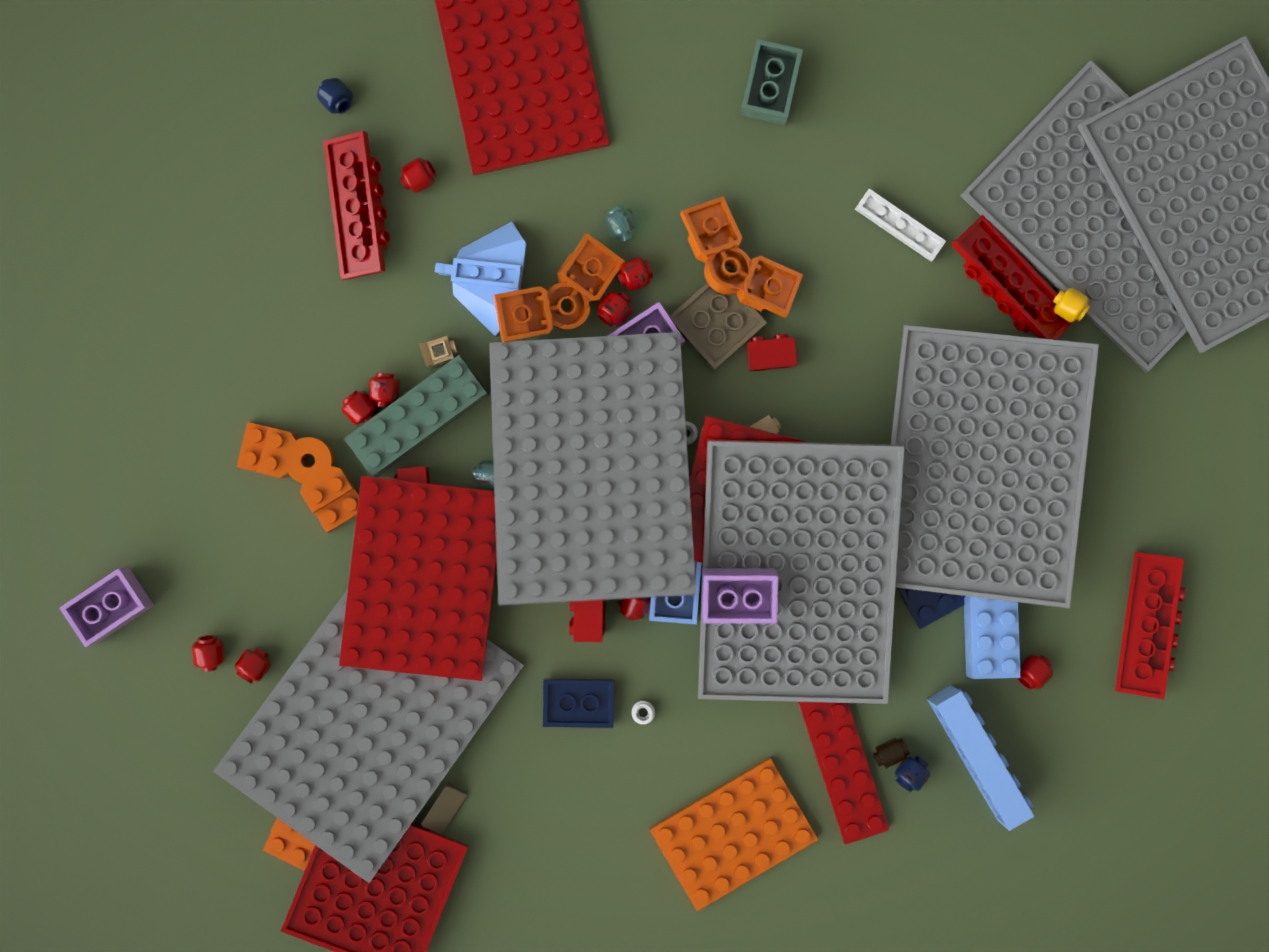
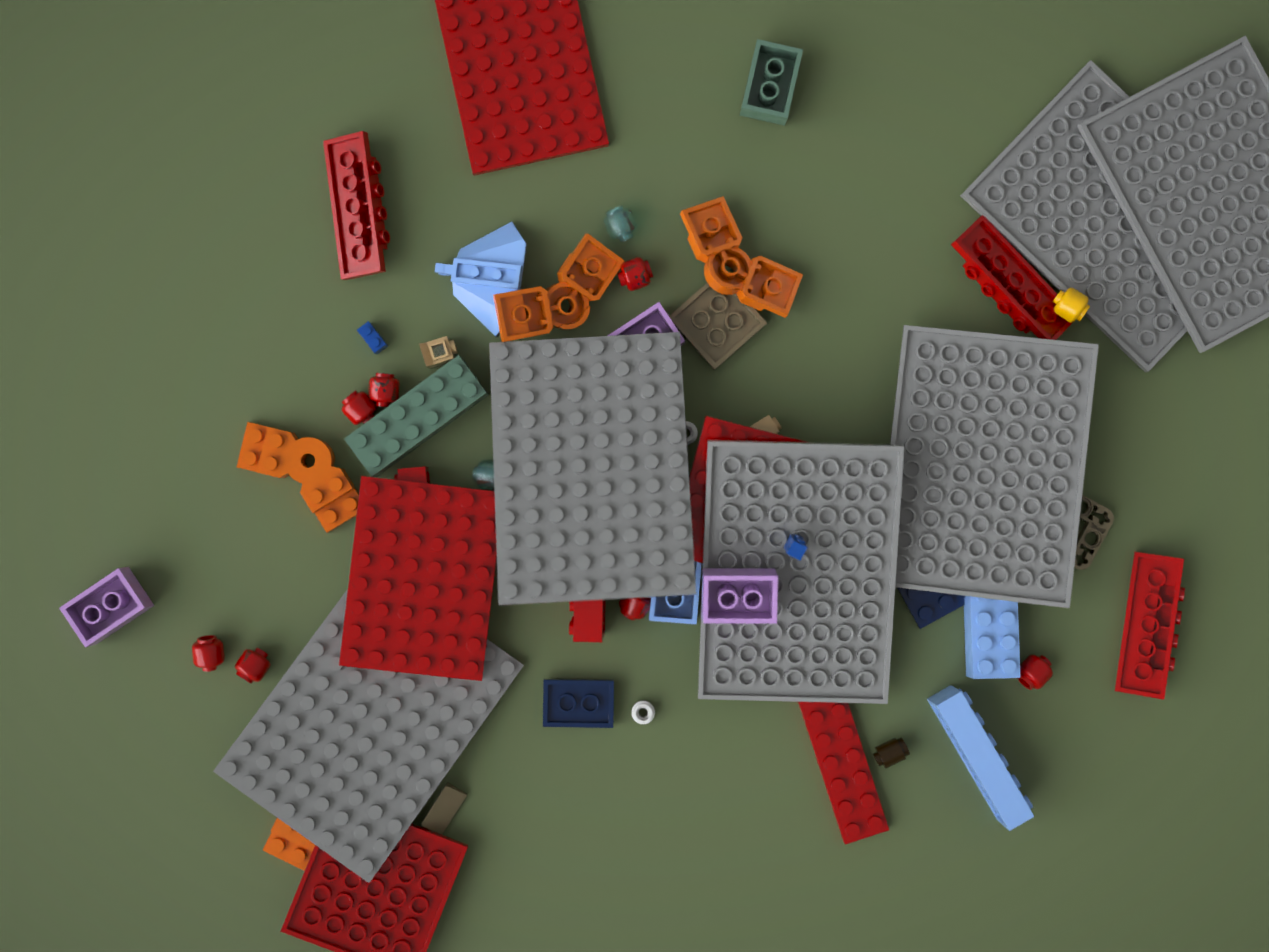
dark blue head [317,78,353,114] -> none
red head [400,158,437,193] -> none
red head [598,292,632,327] -> none
orange plate [649,757,818,911] -> none
red brick [746,334,797,372] -> none
white plate [855,189,946,262] -> none
dark blue head [895,756,930,792] -> none
none -> blue piece [357,321,388,354]
none -> blue piece [784,534,808,561]
none -> dark tan beam [1074,495,1114,570]

